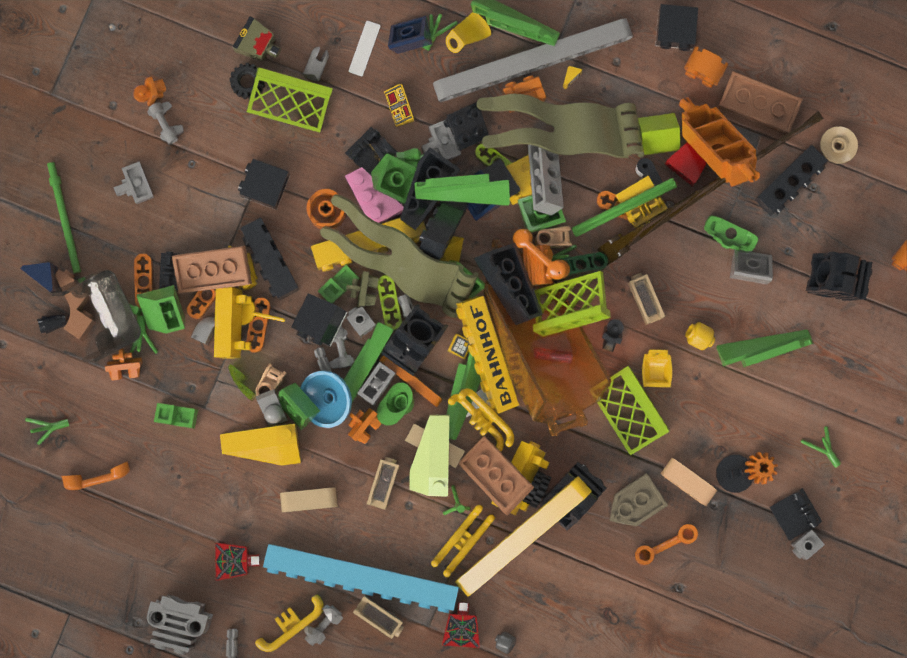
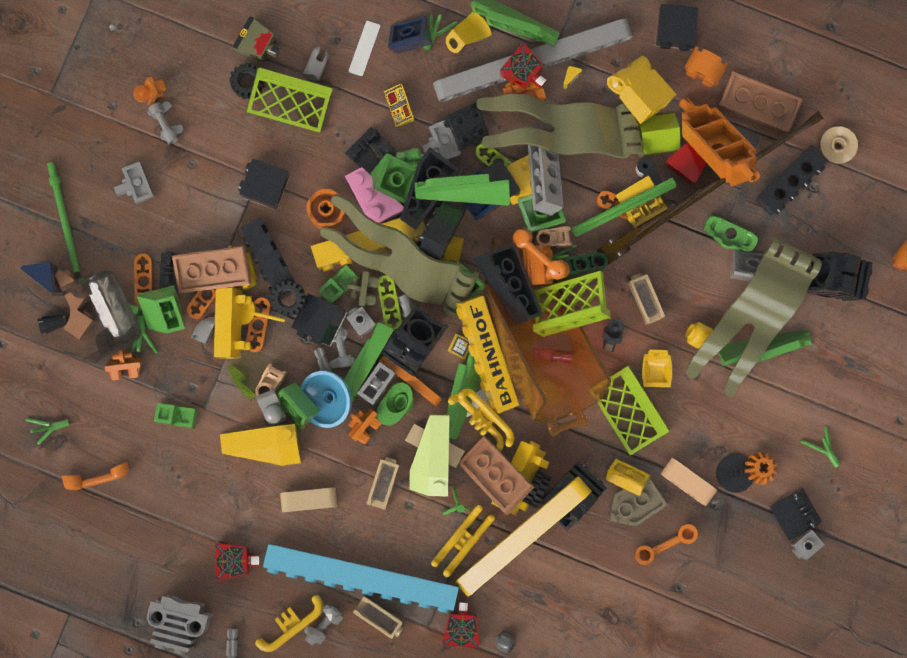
none -> black tyre [270,281,307,316]
none -> torso [500,43,547,90]
none -> yellow slope [606,459,650,496]
none -> yellow piece [607,56,677,124]
none -> olive flag [686,236,823,396]

